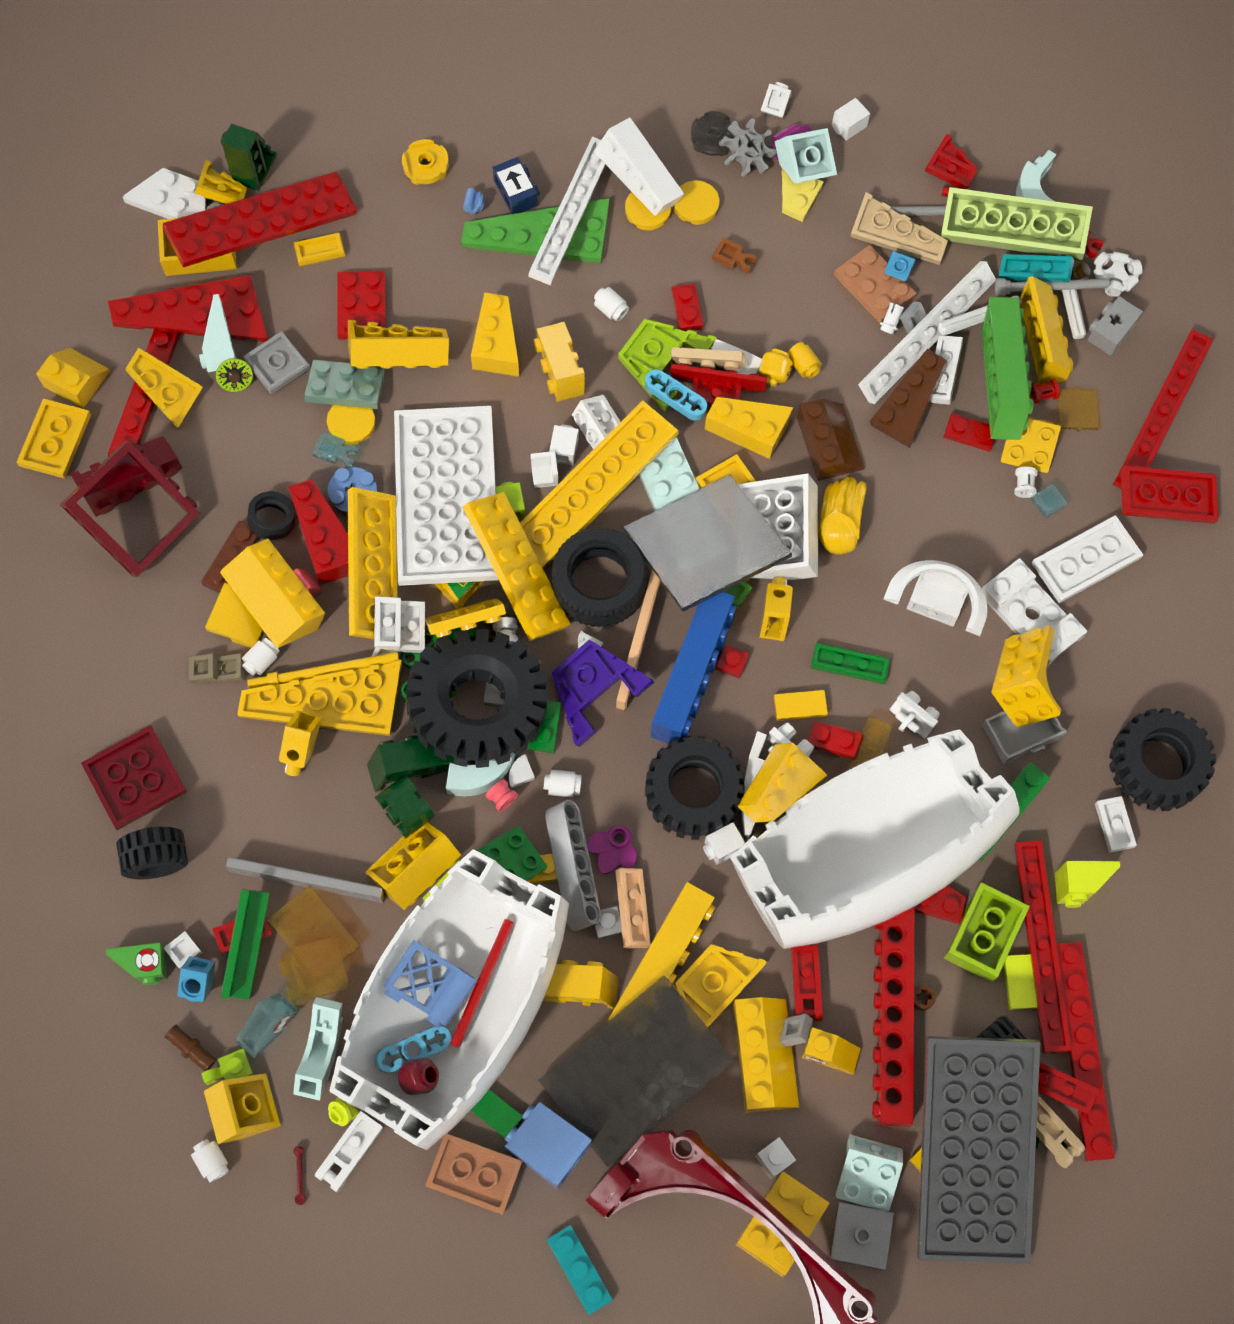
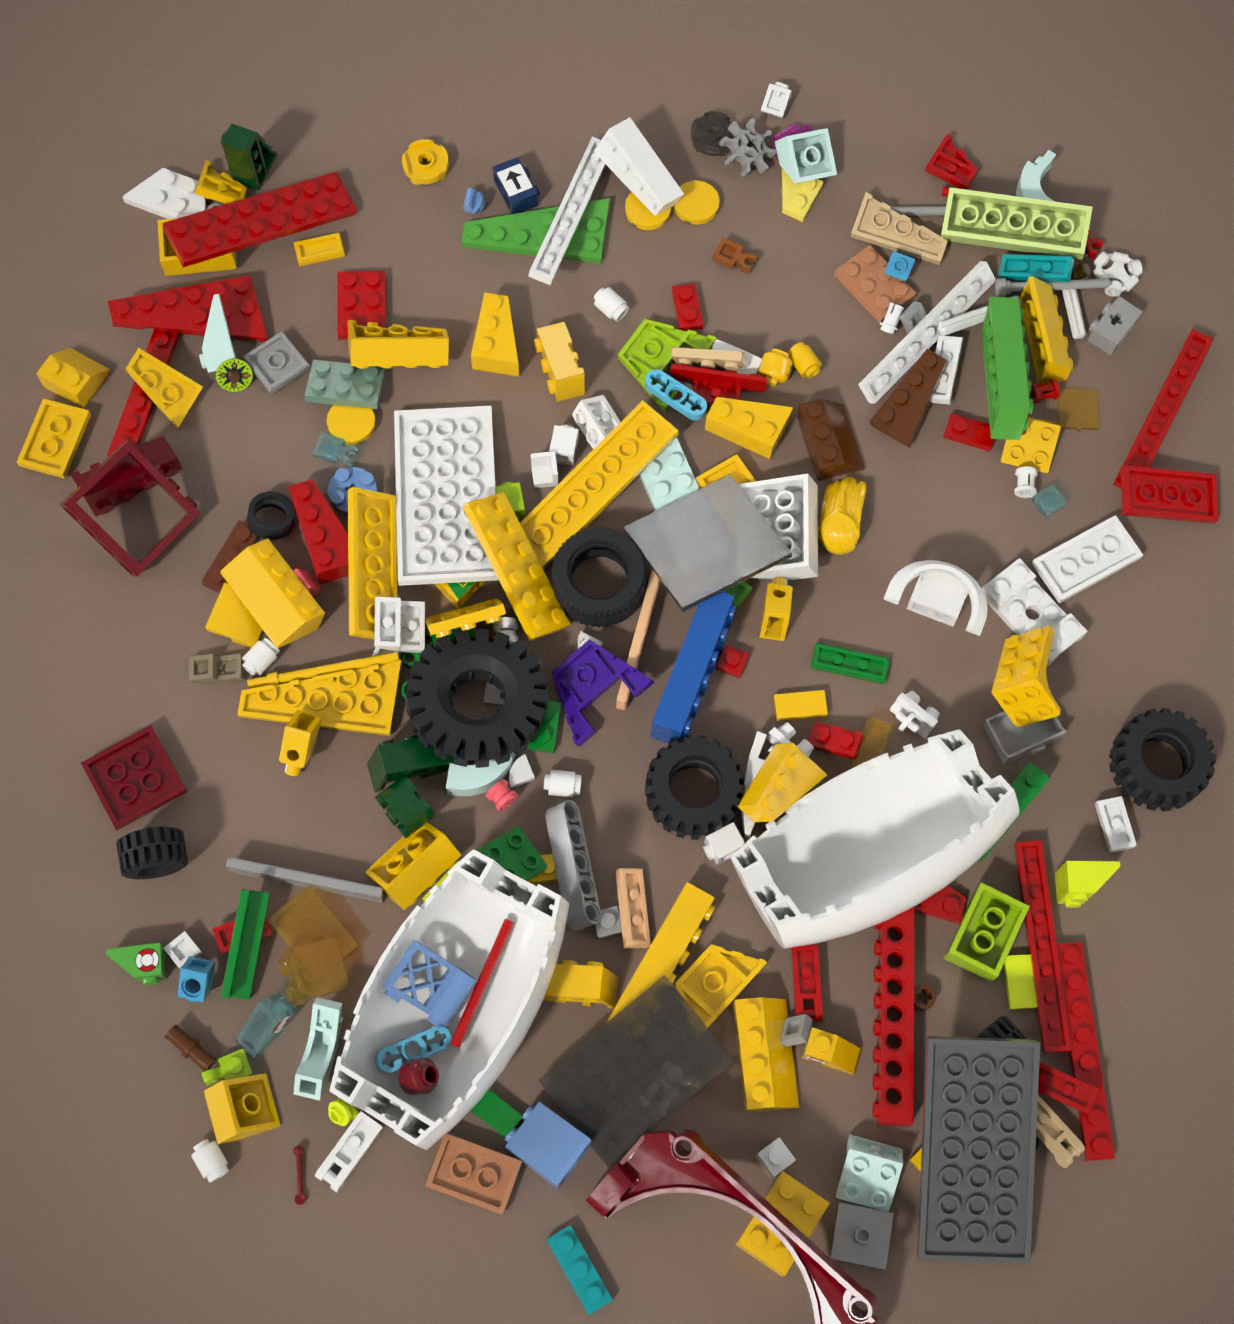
magenta plate [587,825,636,874] -> none
white brick [832,98,870,140] -> none

